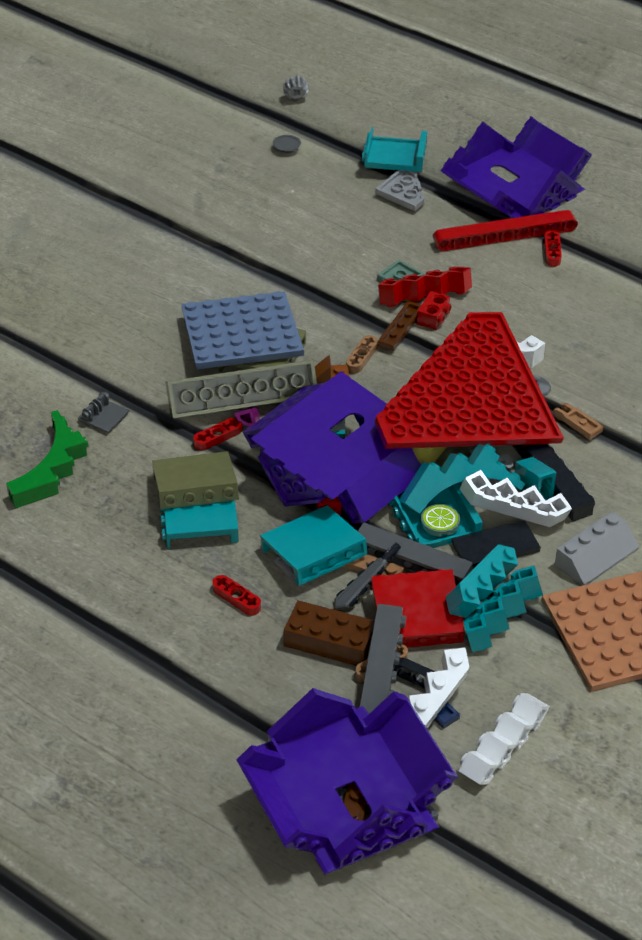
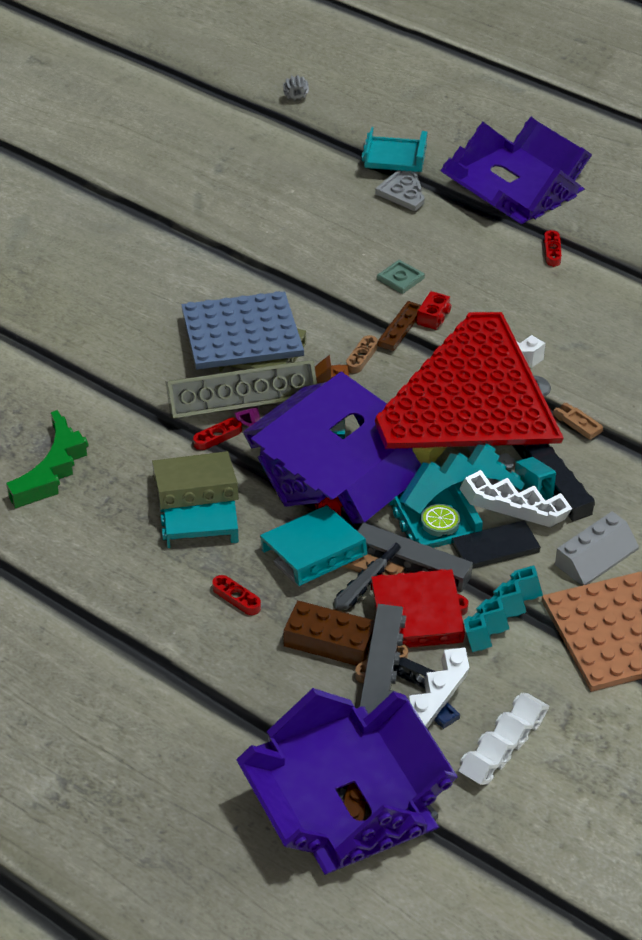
dark grey hinge [78,392,130,433] -> none
dark grey piece [273,135,301,152] -> none
red brick [378,266,472,307] -> none
red beam [432,210,578,251] -> none
teal brick [446,544,518,618] -> none

